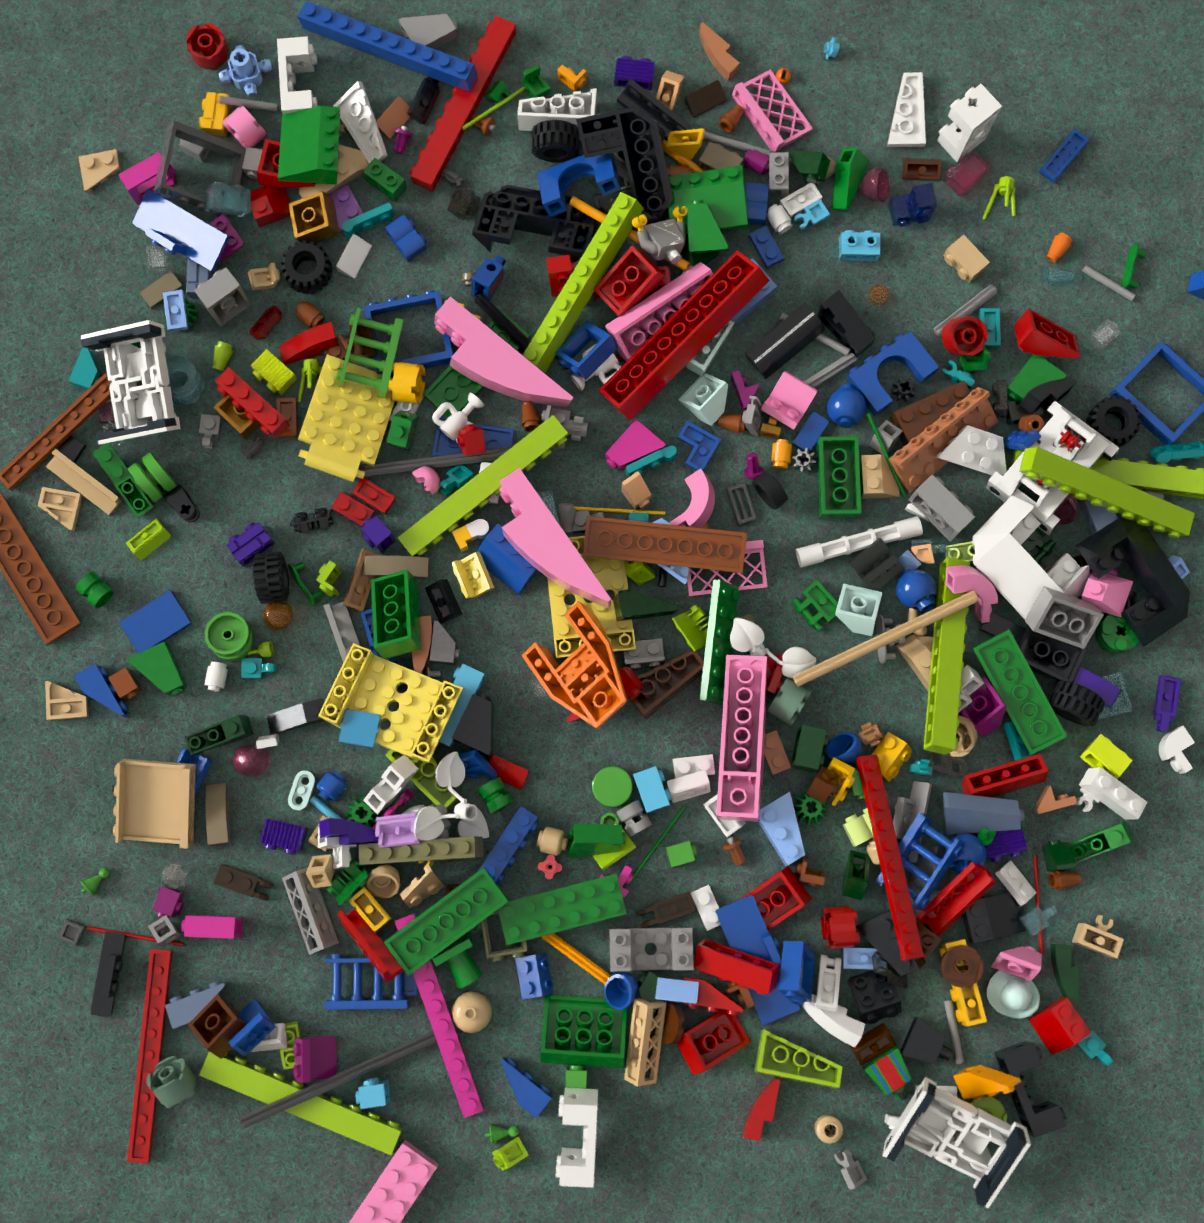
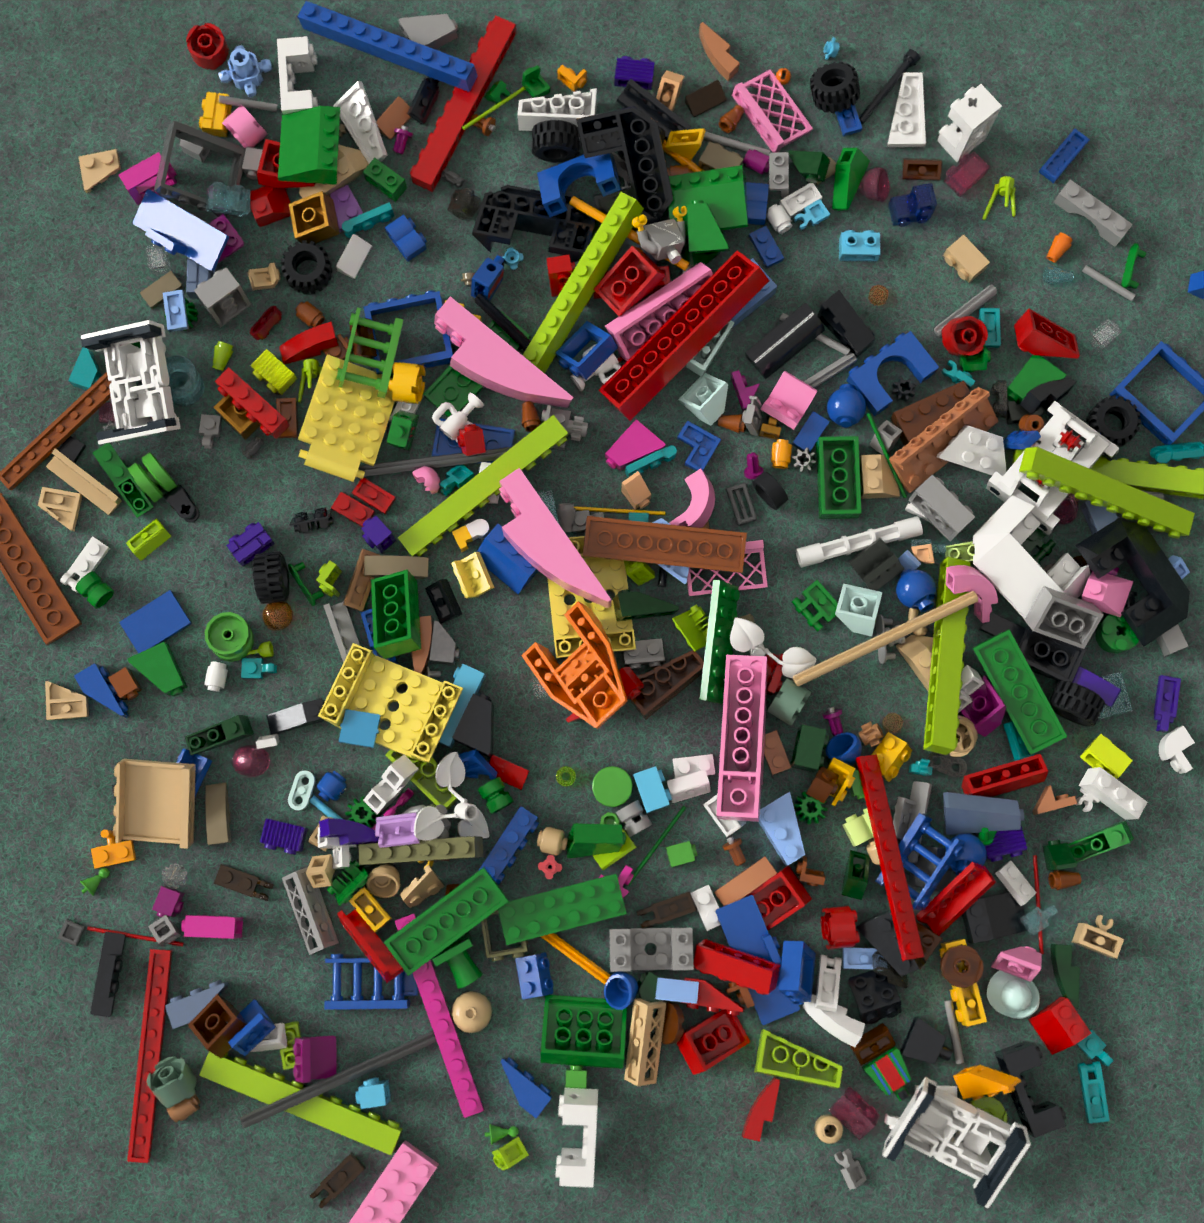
none -> white plate [60,536,110,593]
none -> light orange plate [91,830,136,869]
none -> medium nougat brick [167,1094,200,1123]
none -> dark brown hinge [310,1153,366,1209]
none -> medium azure plate [502,247,524,270]
none -> clear neon green plate [556,766,576,787]
none -> nougat slope [714,856,777,906]
none -> black tyre [810,62,860,113]
none -> magenta piece [822,707,843,736]
none -> clear pink bracket [829,1087,880,1140]
none -> blue plate [835,105,862,136]
none -> black piece [859,49,921,124]
none -> clear orange tile [882,713,903,733]
none -> light grey arch [1054,179,1133,247]
none -> teal plate [1077,1061,1110,1123]
none -> light grey brick [1156,624,1188,656]

